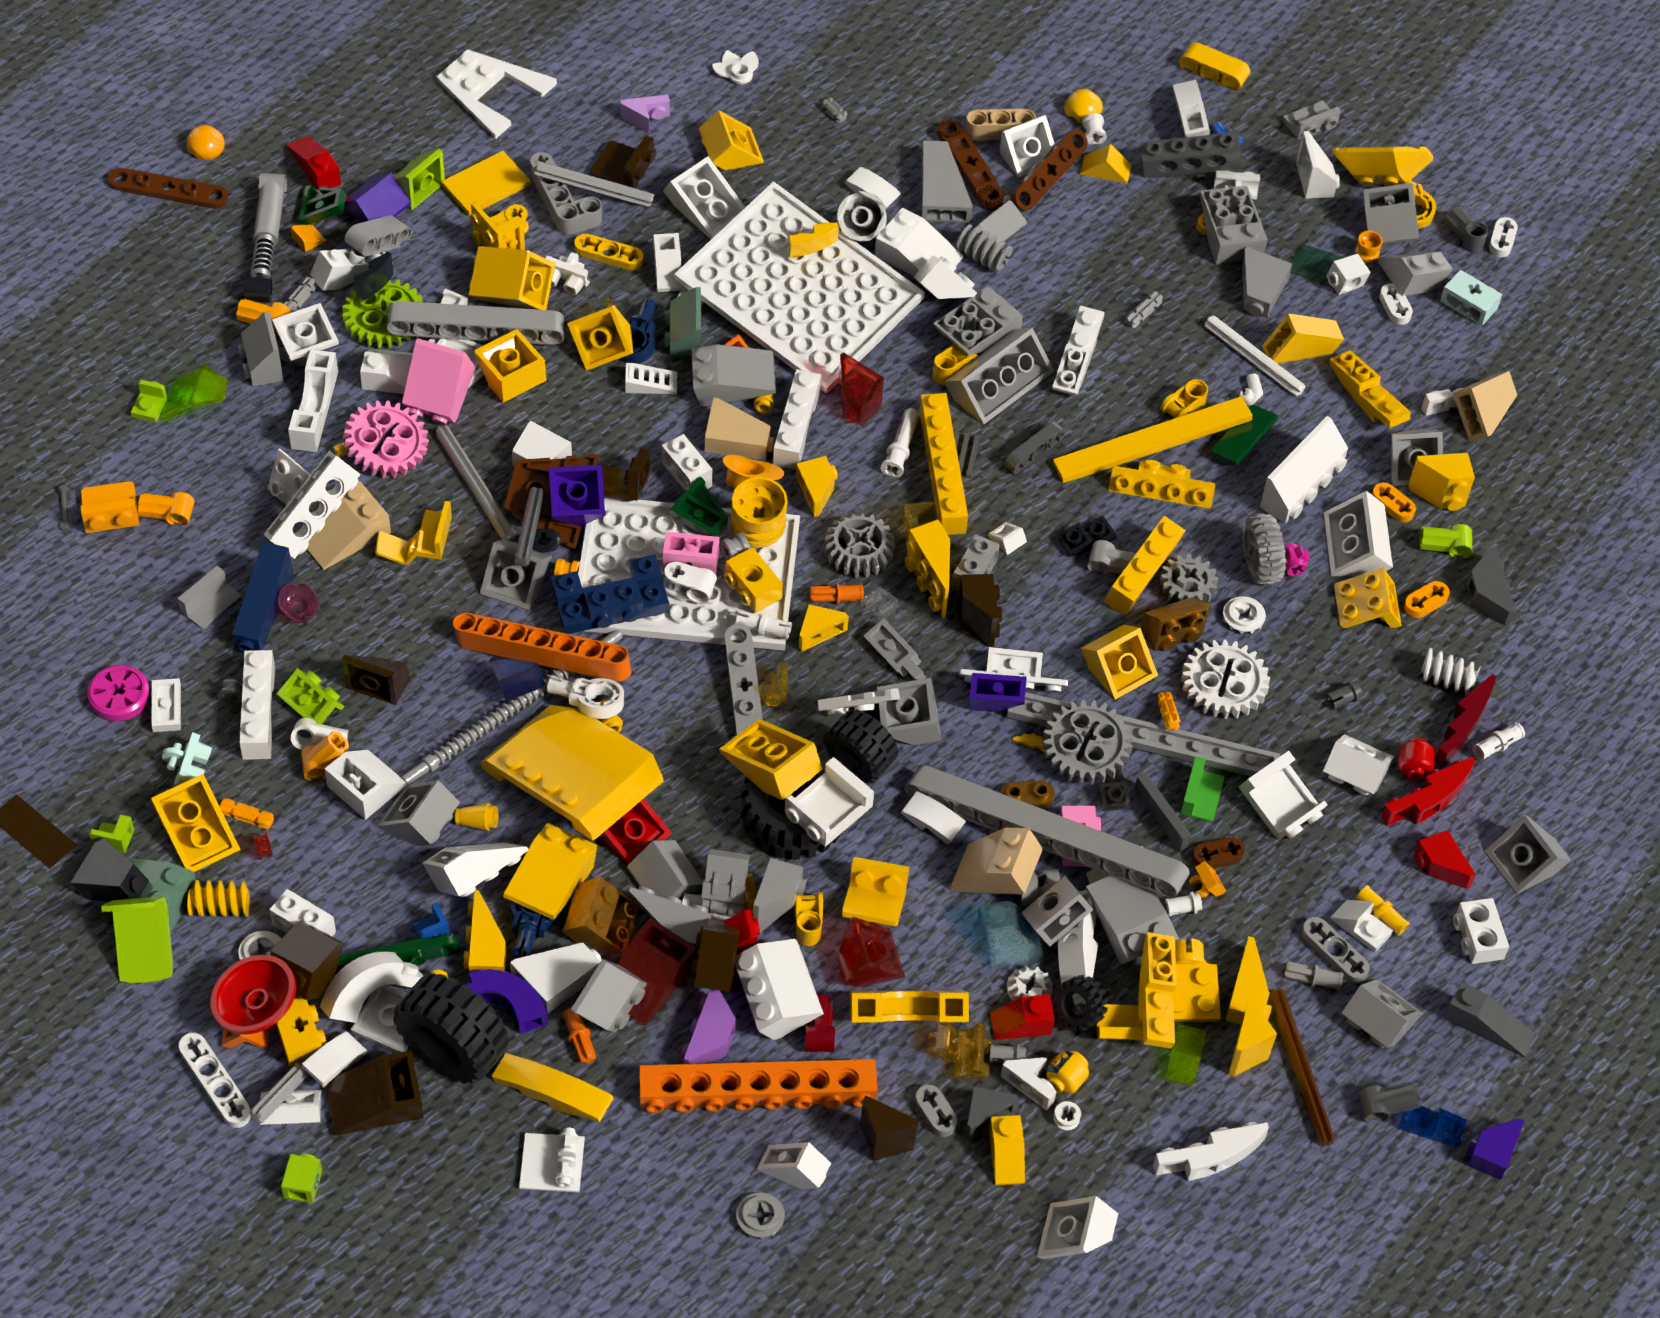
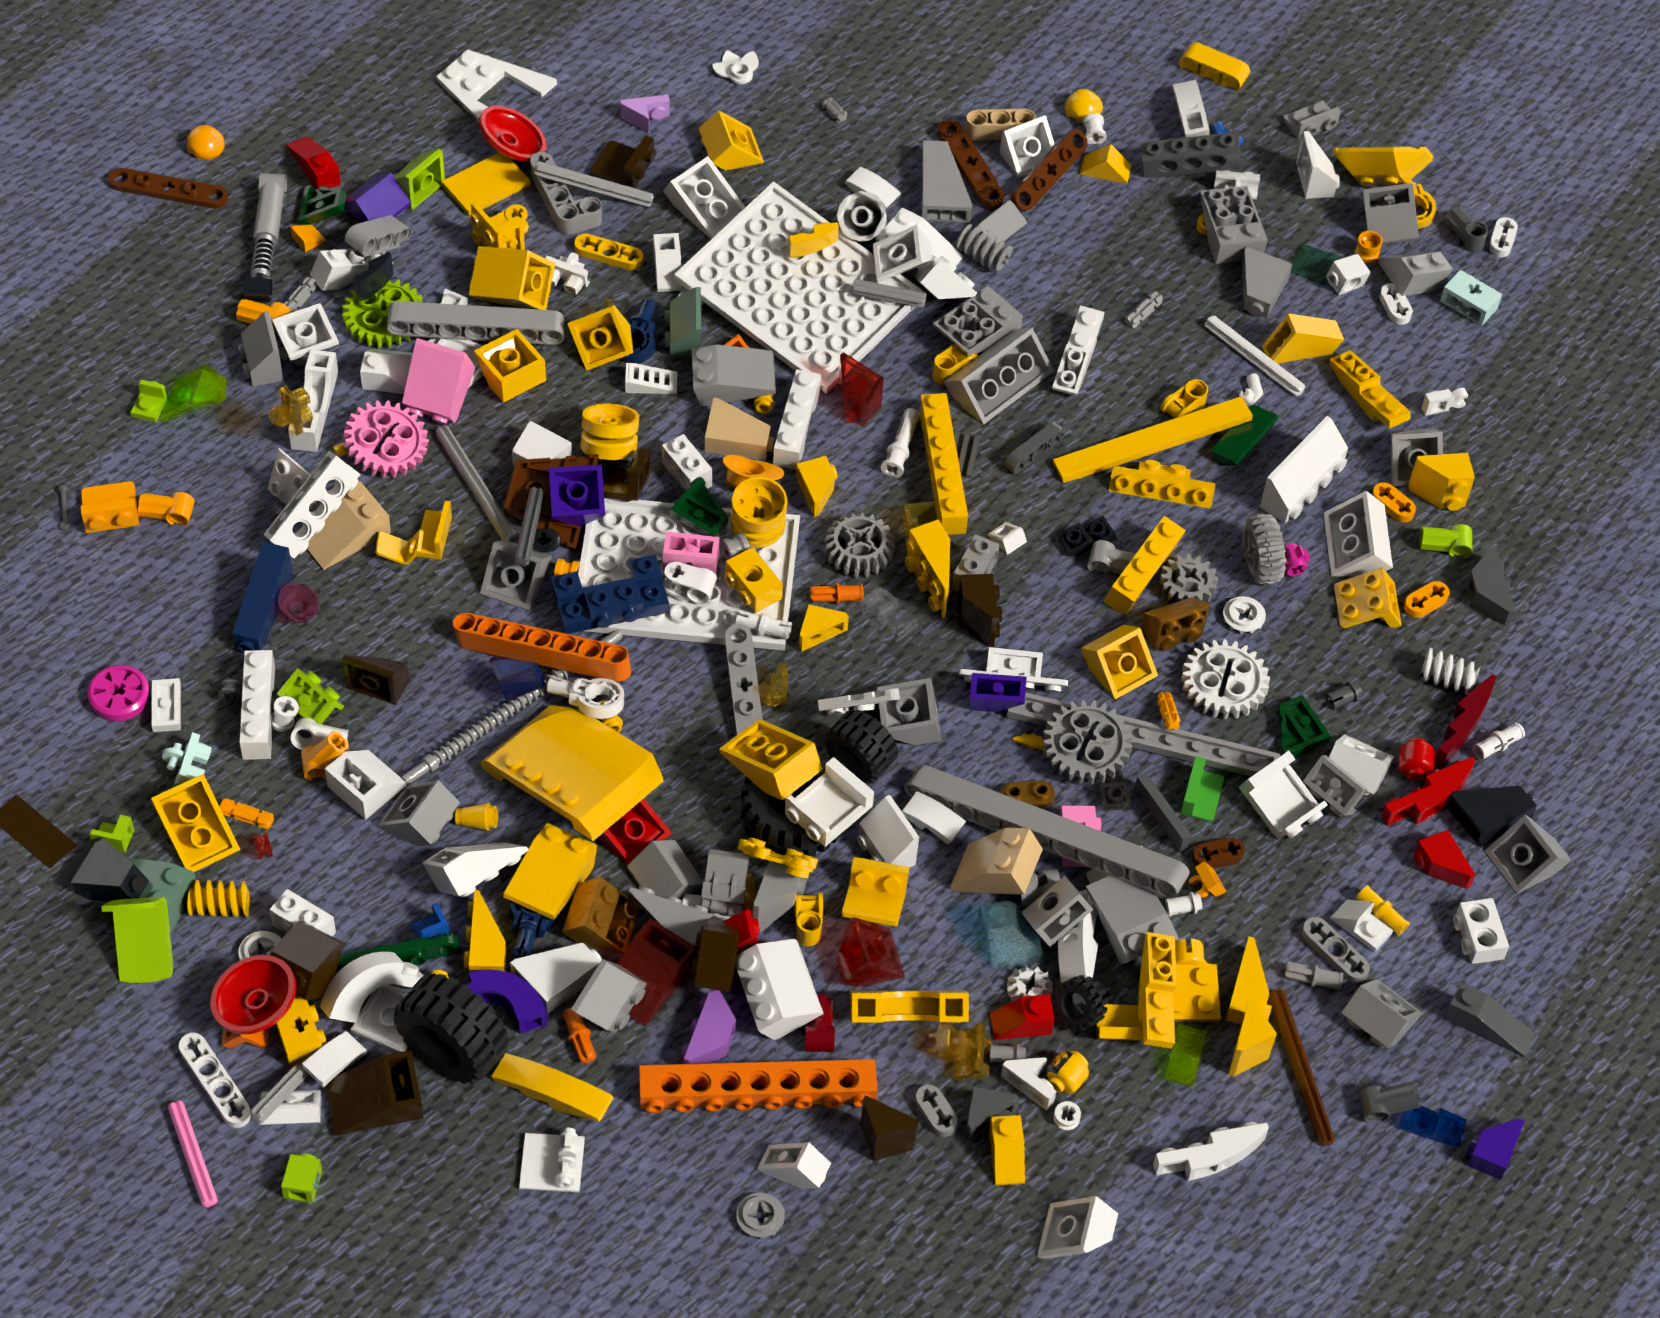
light grey panel [177,566,241,629] -> none
light grey hinge [863,618,926,680] -> none
tan slope [1453,371,1517,441] -> none
none -> bright pink axle [168,1100,218,1208]
none -> clear yellow hips [269,386,313,436]
none -> white bush [271,696,299,732]
none -> red dish [479,106,547,162]
none -> yellow wheel [580,403,639,460]
none -> yellow plant [738,838,818,878]
none -> light grey axle [852,279,926,307]
none -> white slope [857,795,919,867]
none -> white slope [873,225,933,282]
none -> dark green wing [1278,695,1331,757]
none -> light grey bracket [1303,755,1368,816]
none -> black slope [1446,785,1537,848]

